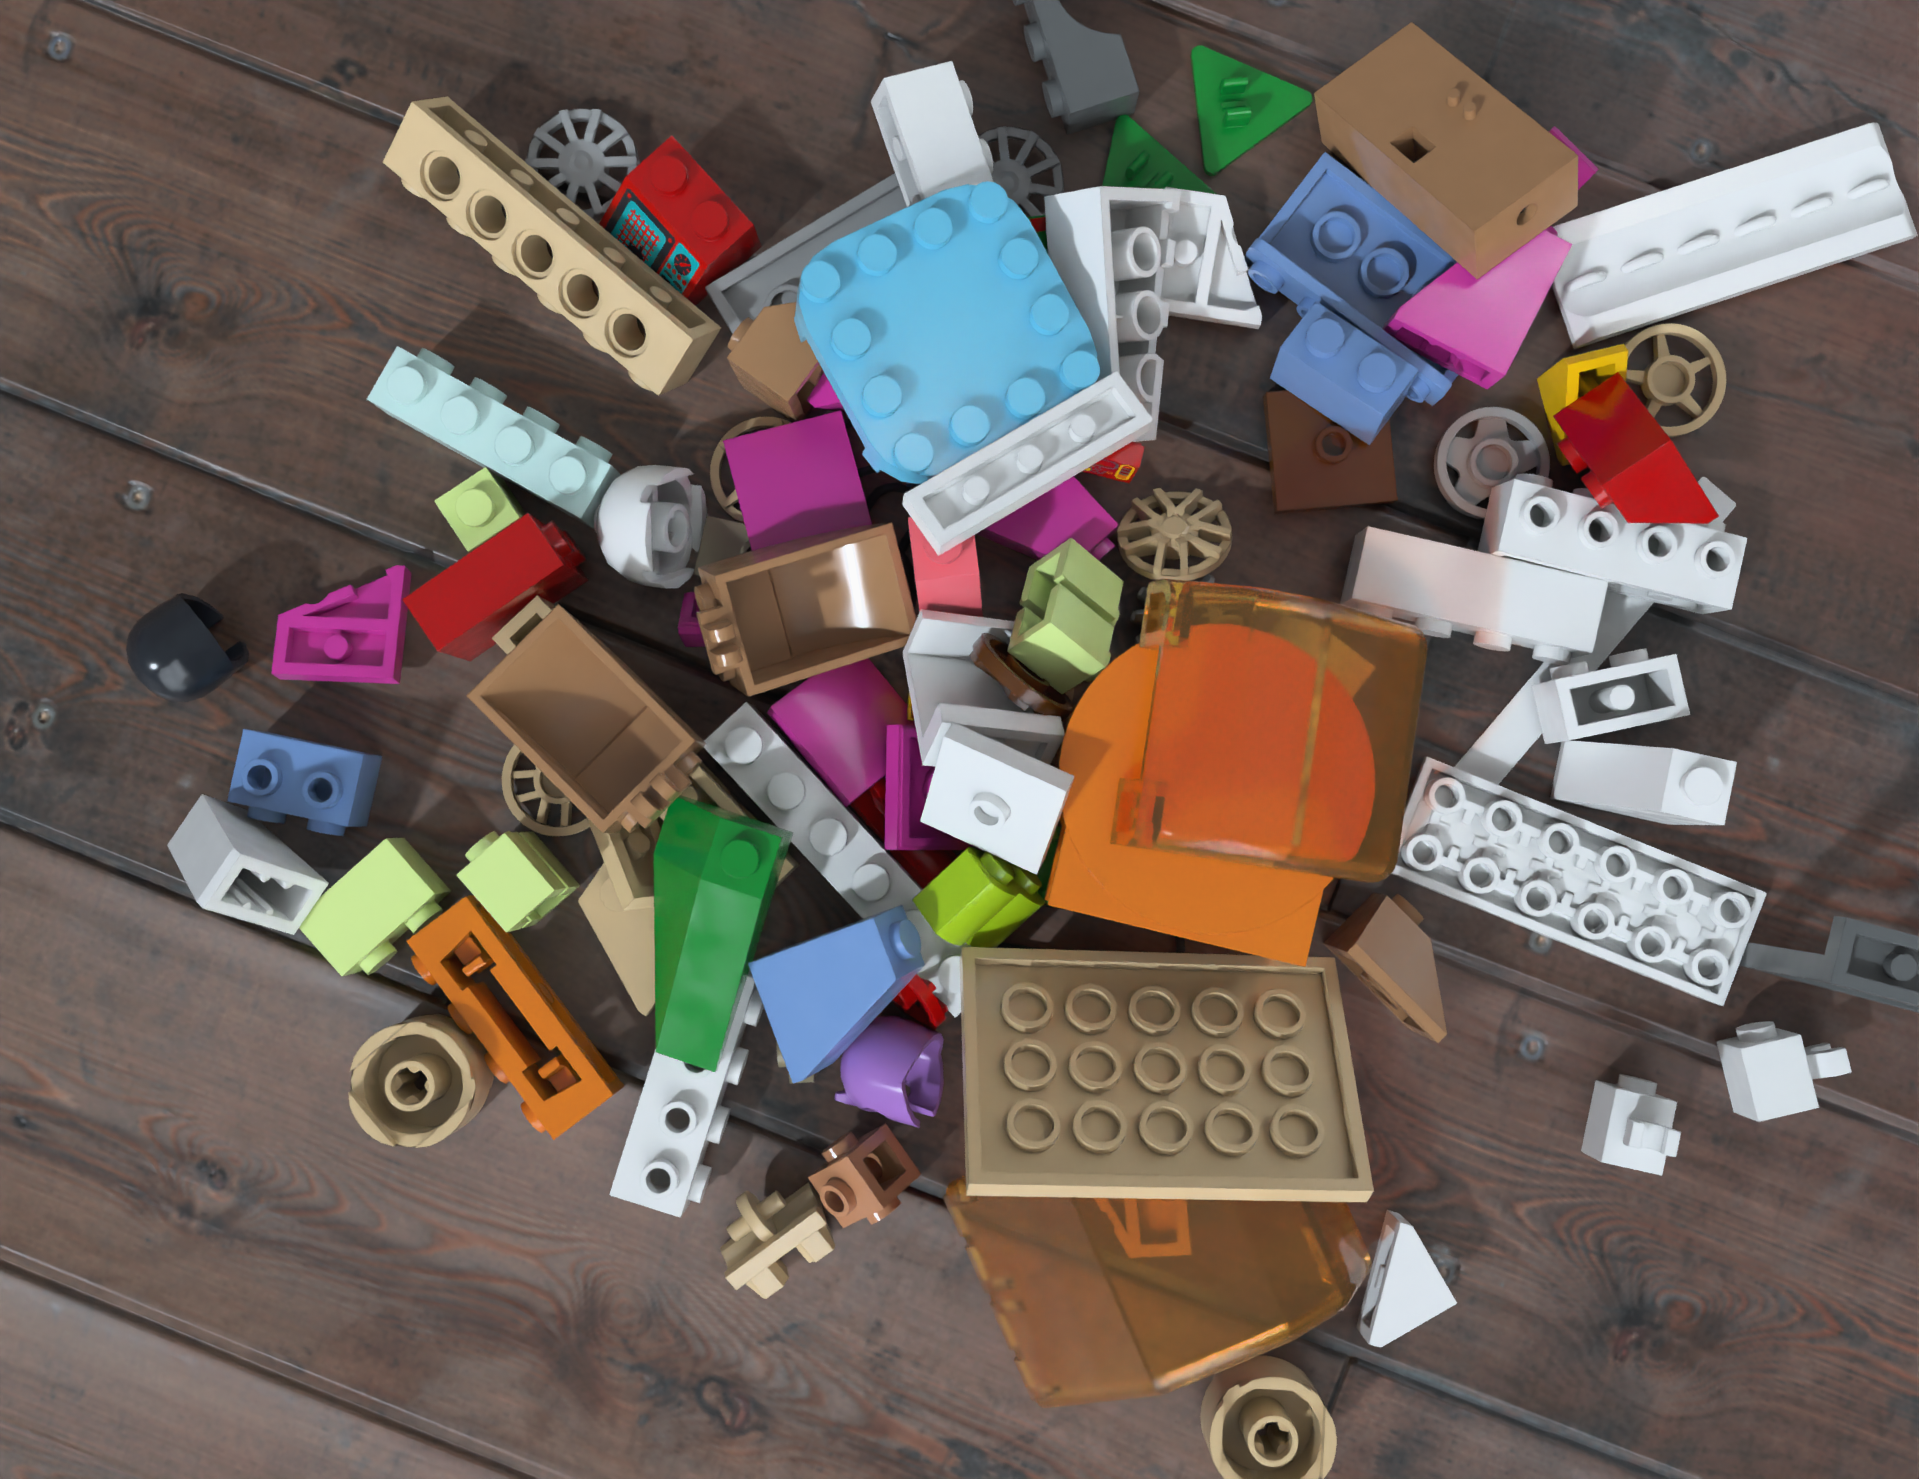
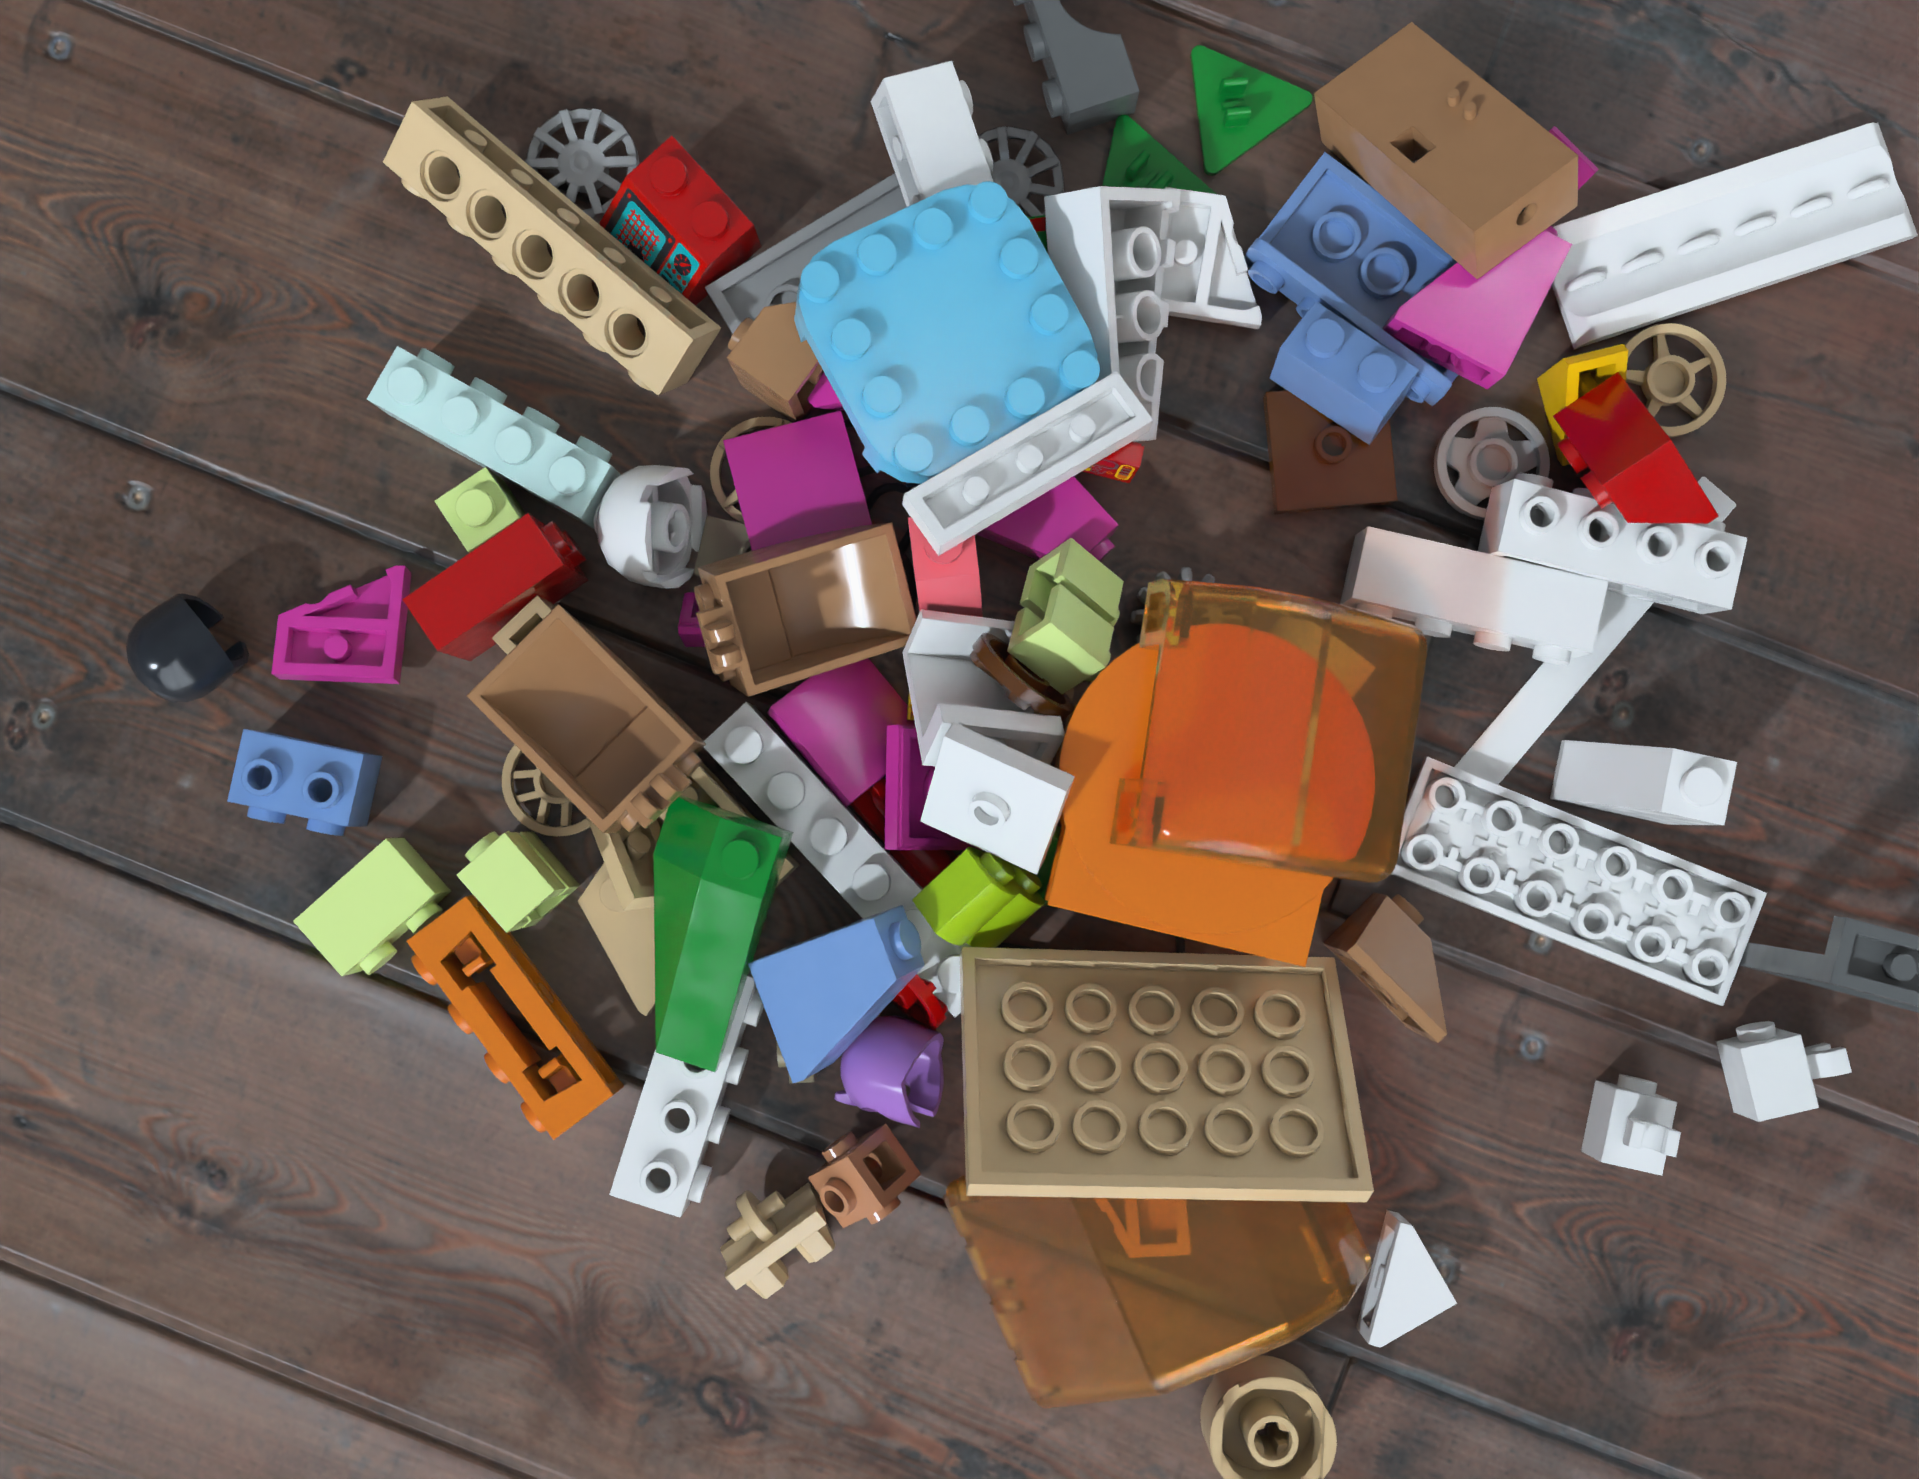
white slope [167,794,329,935] -> none
tan brick [348,1014,494,1148] -> none
tan wheel [1117,488,1232,583] -> none
white brick [1532,648,1690,744] -> none

